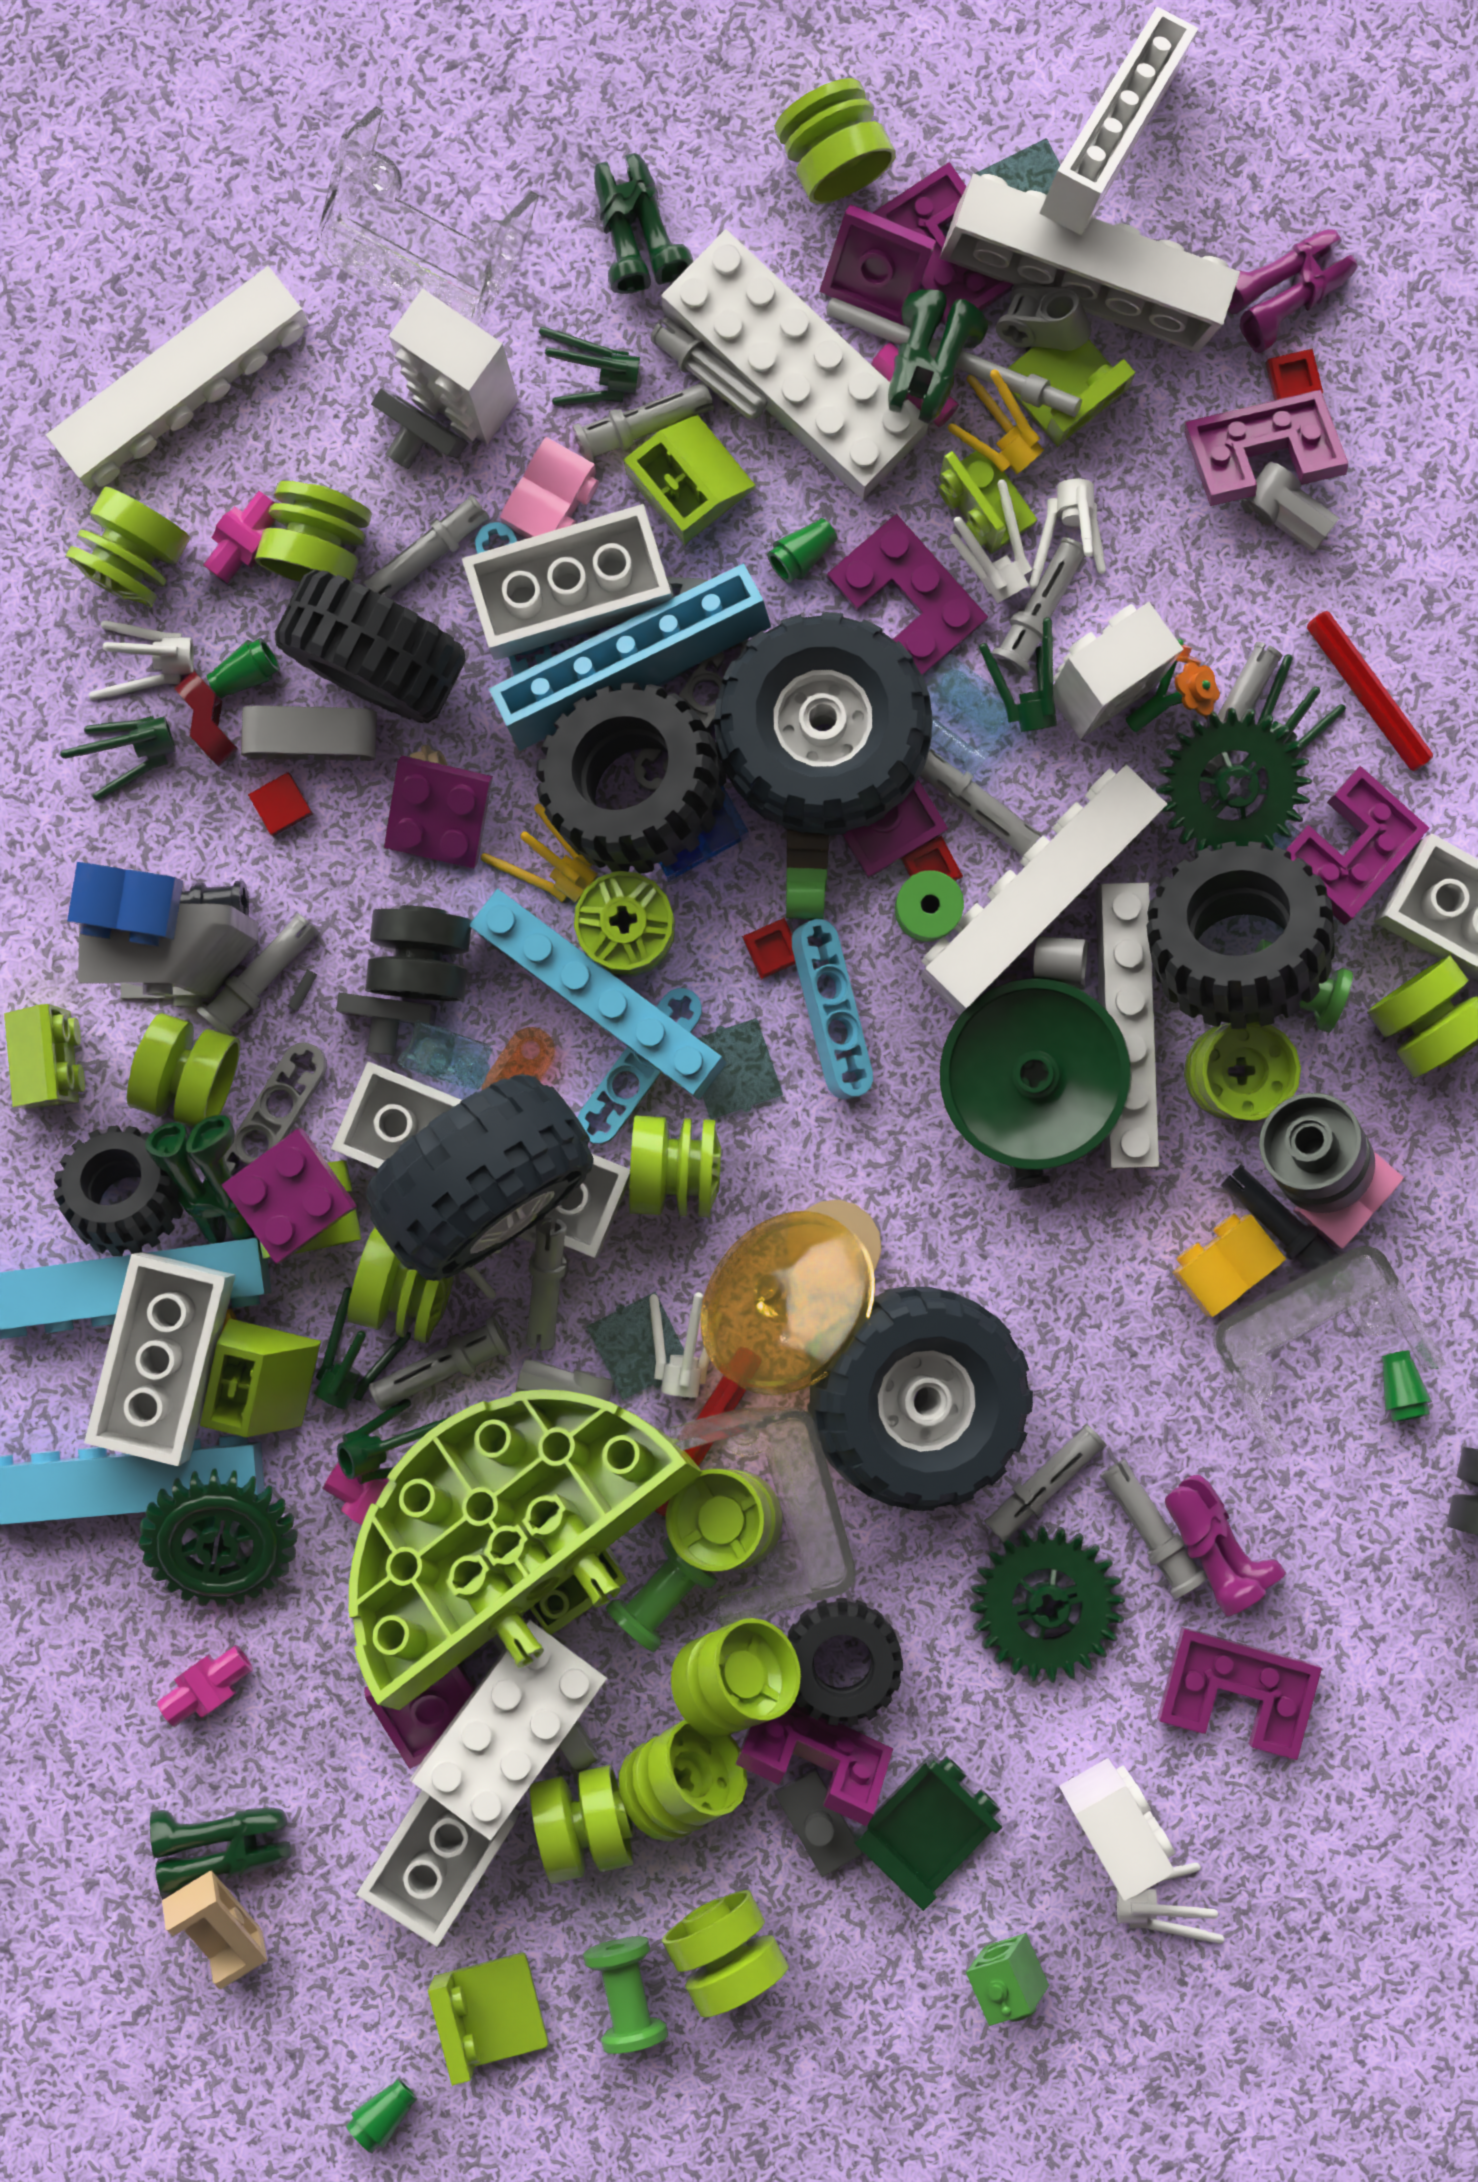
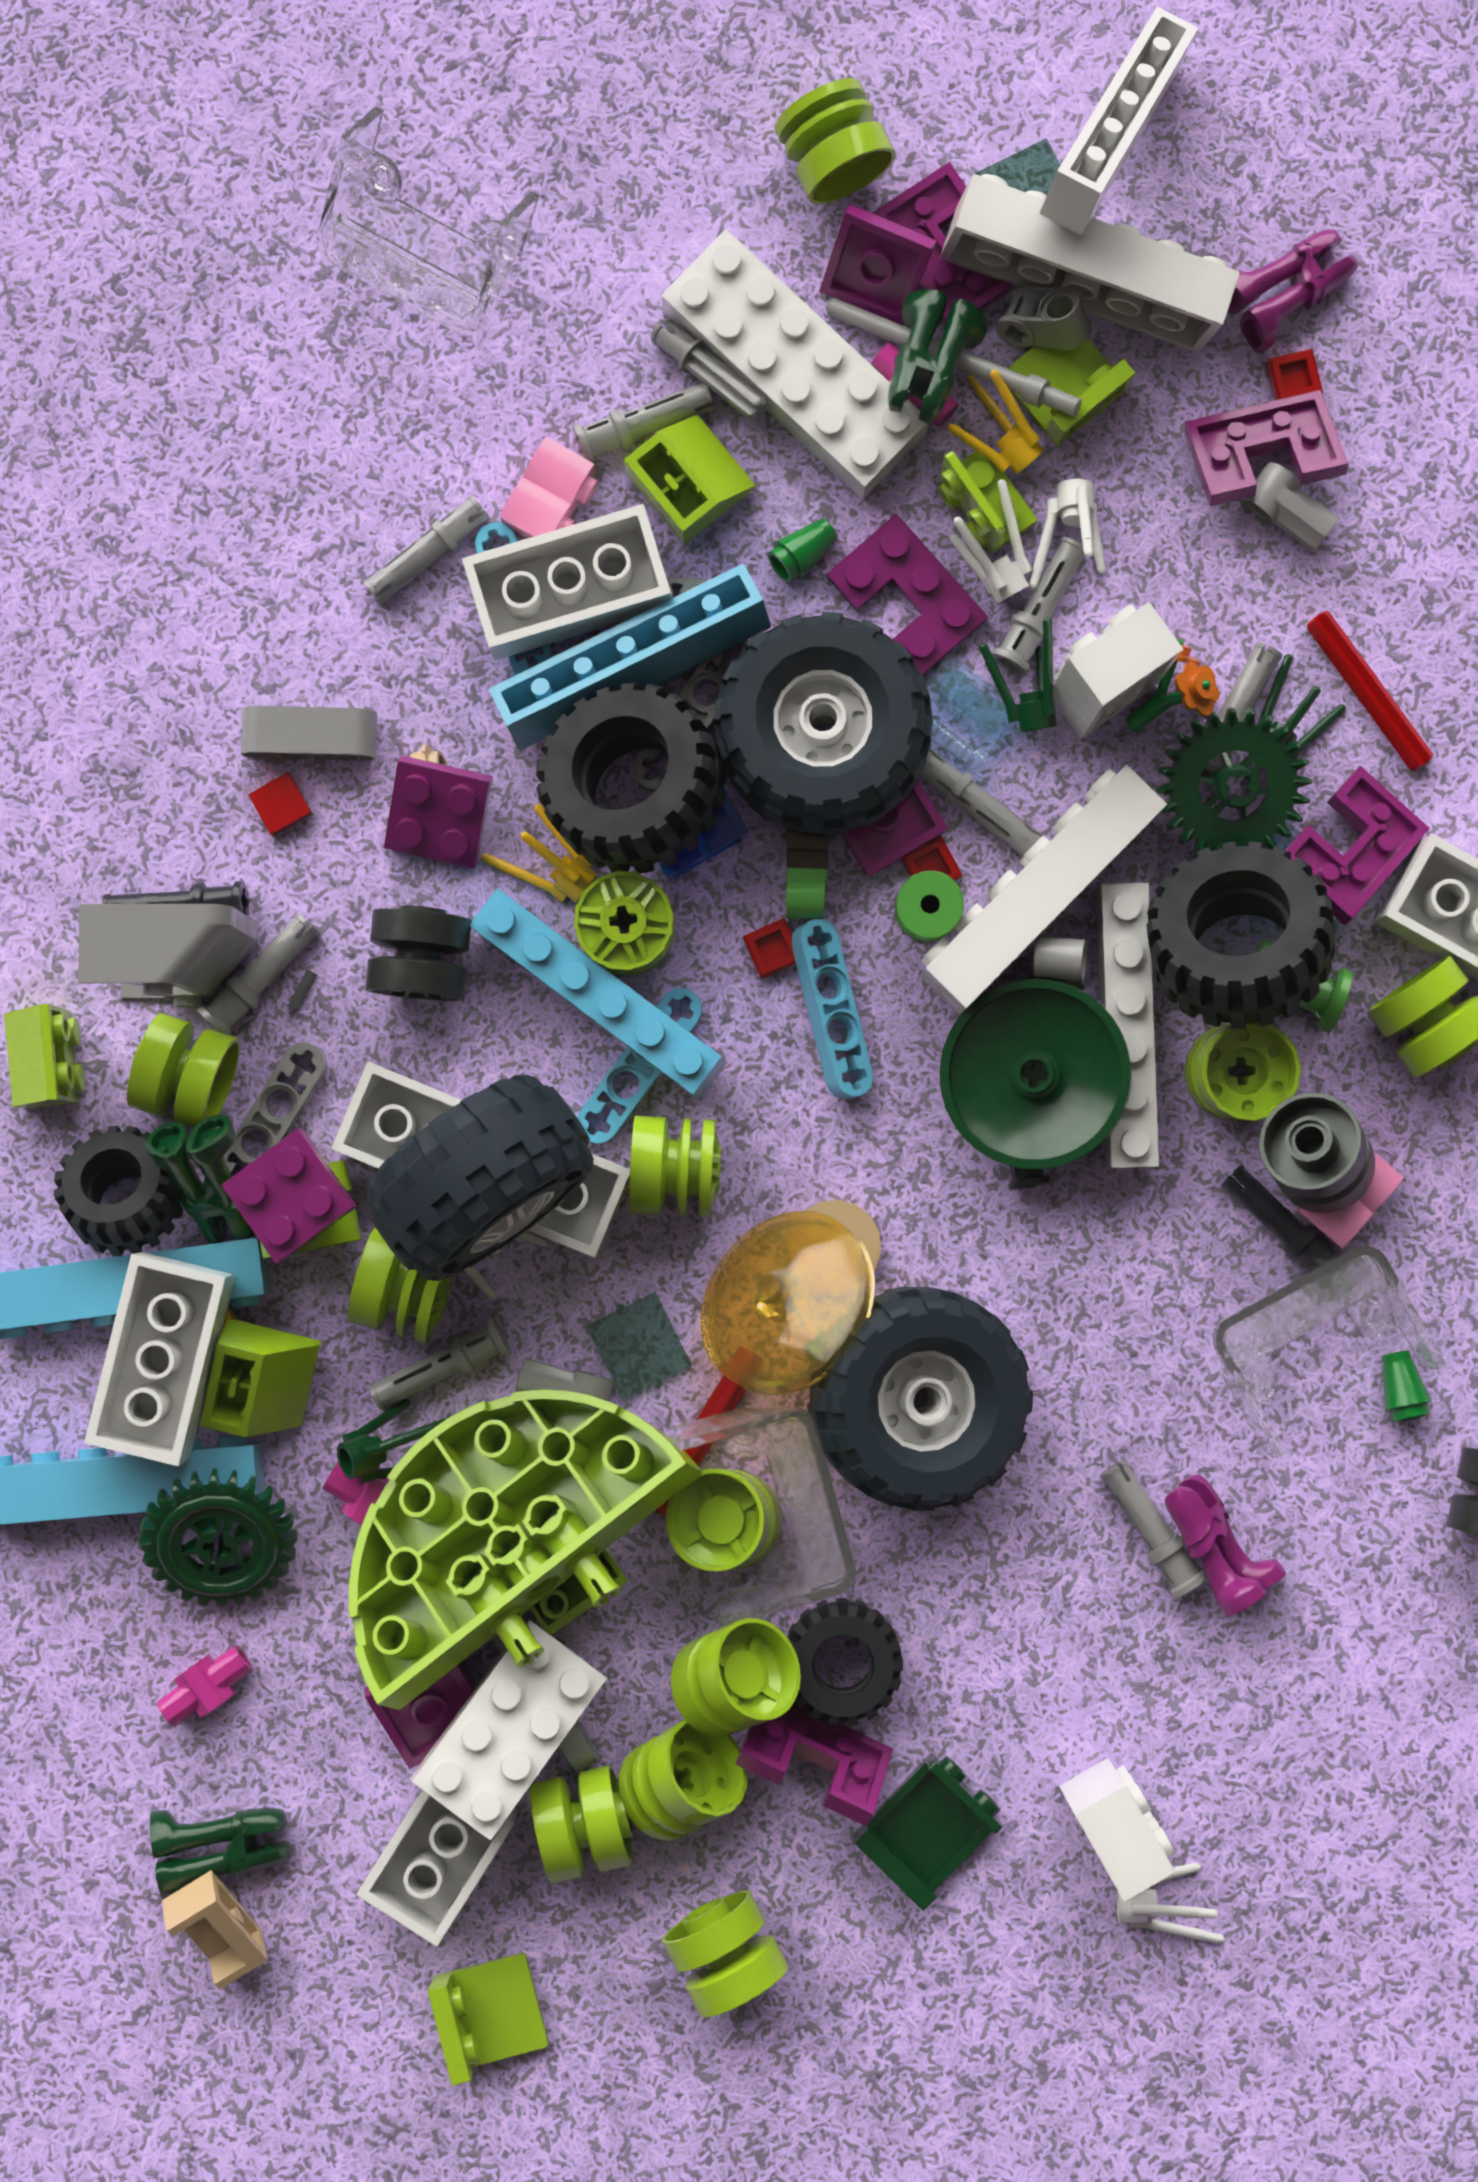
white brick [45,266,309,490] -> none
dark green plant [60,715,176,801] -> none
lime wheel [65,486,191,607] -> none
blue brick [67,862,183,947] -> none
white plant [88,620,194,701] -> none
dark red piece [174,671,238,767] -> none
dark pink axle [203,491,275,584] -> none
green cone [207,638,280,699] -> none
lime wheel [255,481,372,582] -> none
black tyre [274,570,466,724] -> none
dark green plant [314,1287,411,1410] -> none
dark grey tile [336,992,437,1056] -> none
green cone [346,2078,417,2154] -> none
dark grey tile [371,388,468,469] -> none
white brick [389,288,519,444] -> none
clear light blue hips [397,1020,493,1090] -> none
clear orange plate [482,1027,556,1090] -> none
light grey pin [526,1218,567,1351] -> none
dark green plant [539,327,640,406] -> none
bright green piece [583,1936,668,2054] -> none
dark green piece [594,153,694,294] -> none
bright green piece [605,1537,718,1652] -> none
white plant [649,1292,724,1397] -> none
piece [698,1018,783,1120] -> none
dark grey tile [774,1768,863,1877] -> none
bright green head [966,1933,1049,2026] -> none
dark green gear [969,1525,1125,1683] -> none
light grey pin [984,1424,1107,1542] -> none
magenta plate [1157,1627,1322,1760] -> none
yellow brick [1172,1213,1286,1317] -> none

